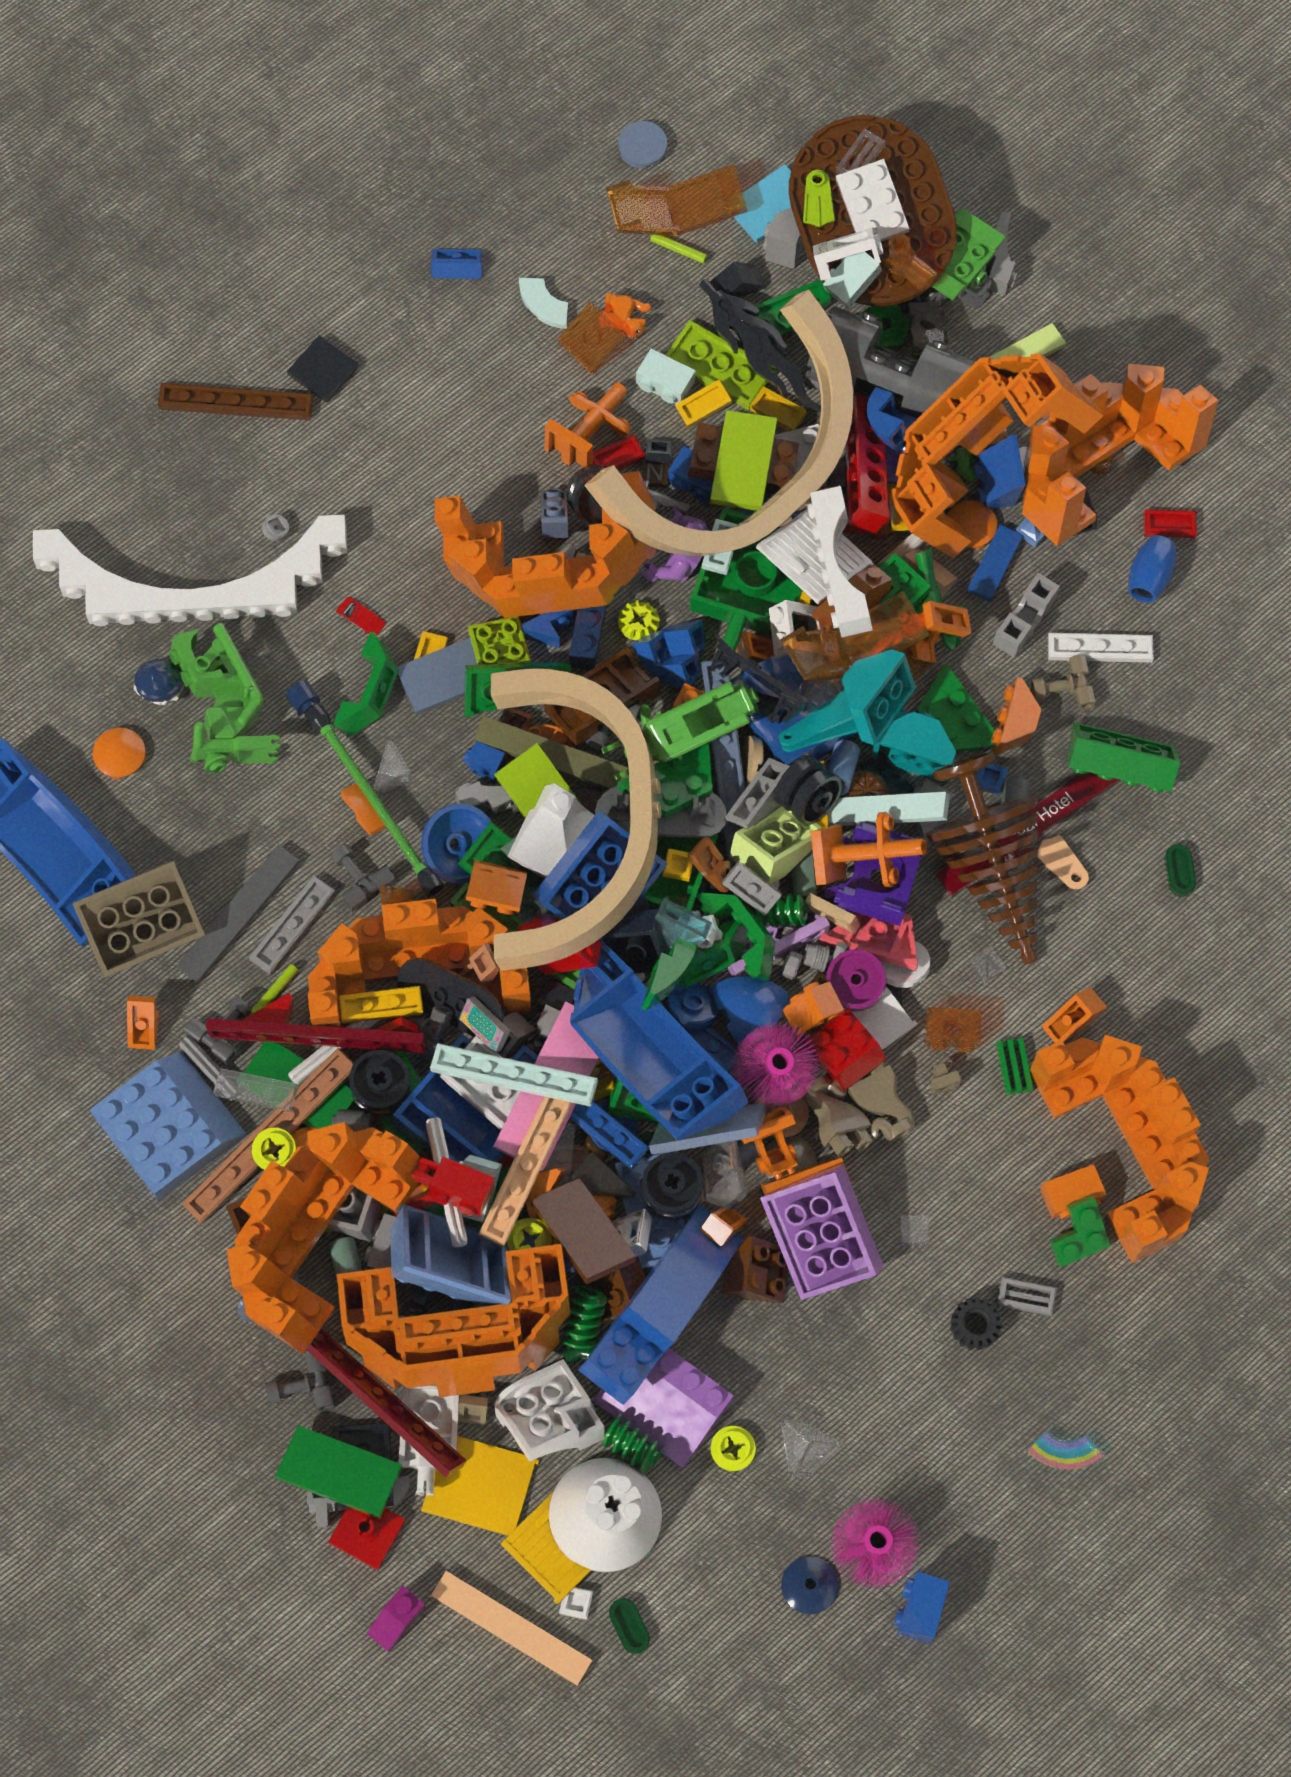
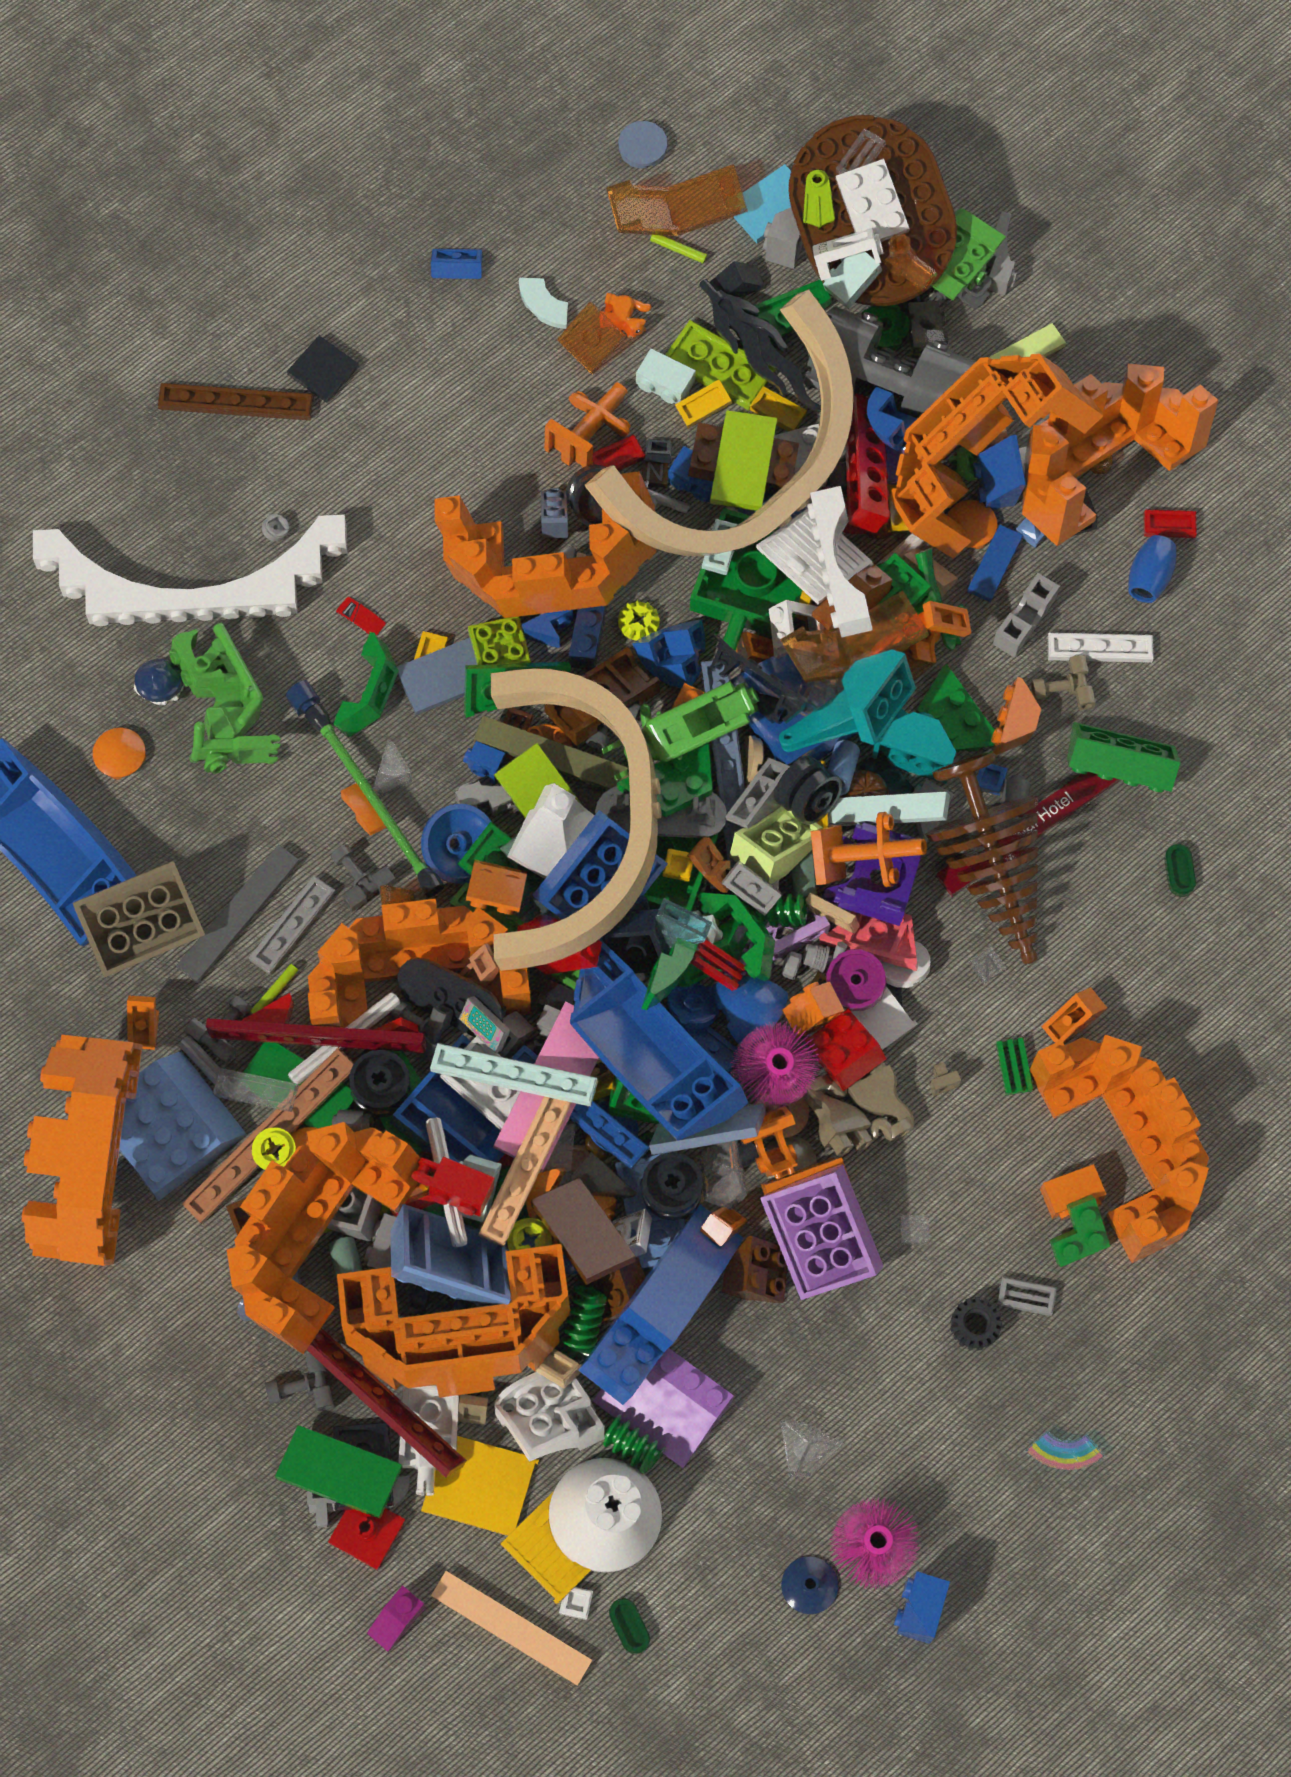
yellow tile [339,986,423,1024] -> none
medium lavender torso [640,508,708,582] -> none
neon yellow gear [711,1426,756,1472] -> none
clear orange brick [924,1007,982,1052] -> none
light nougat piece [1036,835,1089,890] -> none
none -> orange brick [22,1035,143,1266]
none -> tan tile [528,1348,581,1389]
none -> red tile [690,938,745,991]

